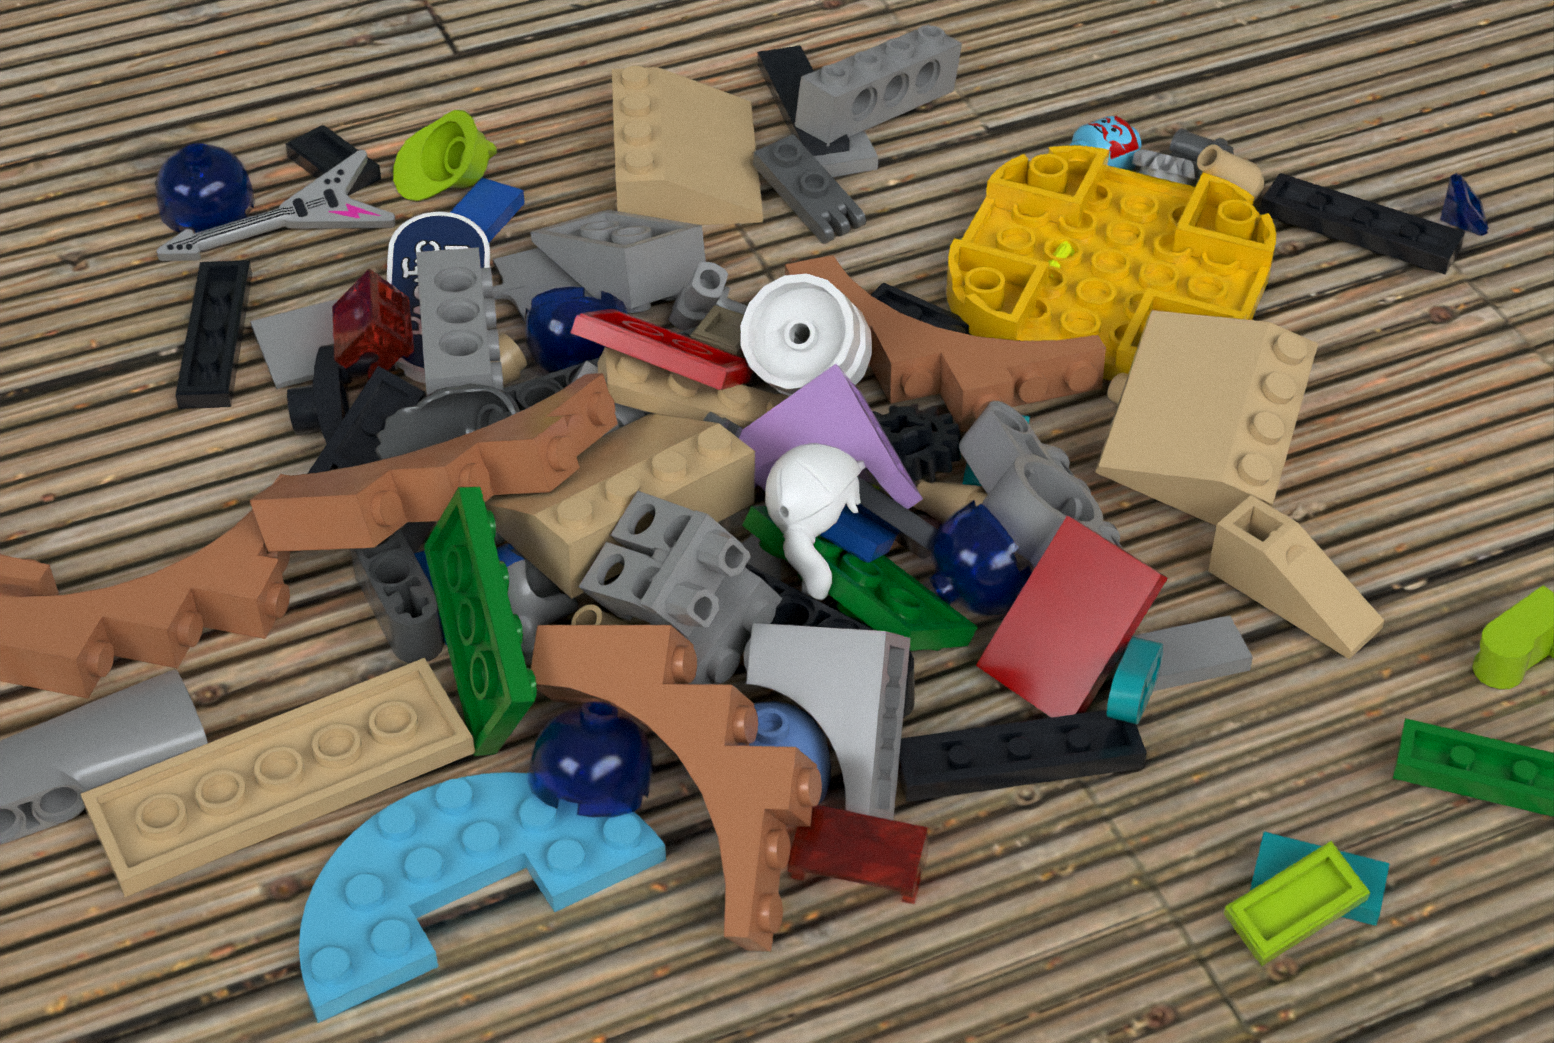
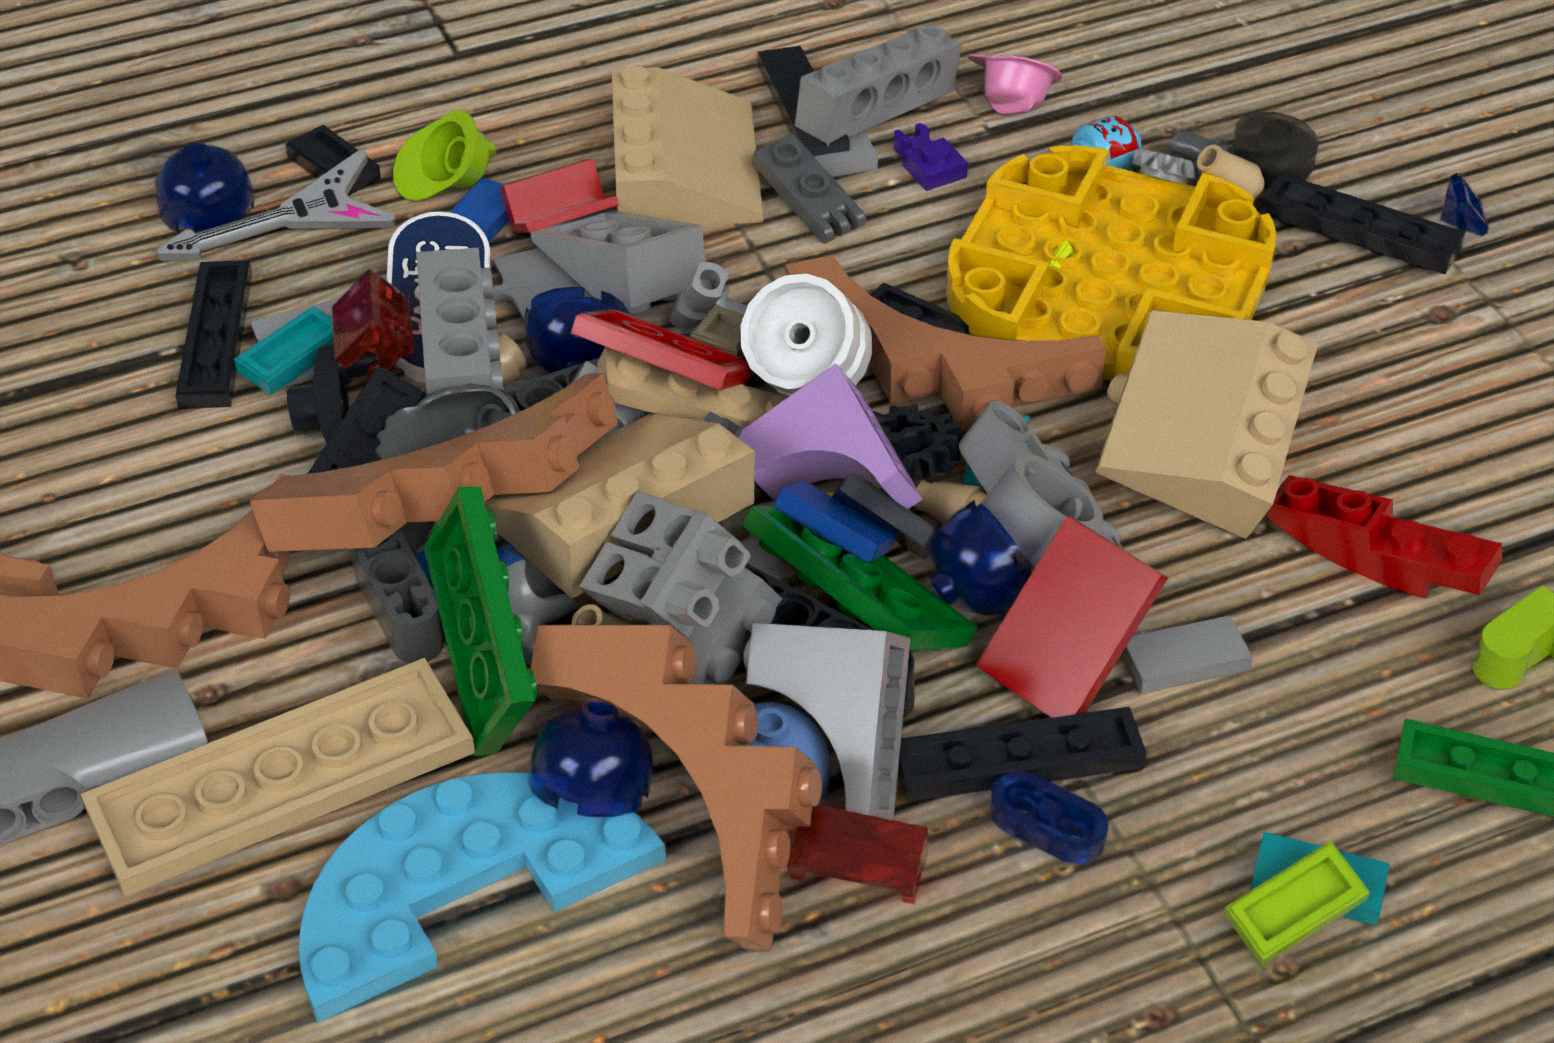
white piece [765,443,866,600] -> none
teal beam [1107,636,1163,725] -> none
tan slope [1208,495,1384,659] -> none
none -> teal tile [234,306,350,395]
none -> panel [499,159,619,233]
none -> dark purple plate [894,123,968,191]
none -> bright pink piece [968,54,1062,115]
none -> clear blue plate [989,771,1109,864]
none -> clear smoke piece [1232,112,1319,189]
none -> red slope [1265,475,1502,598]

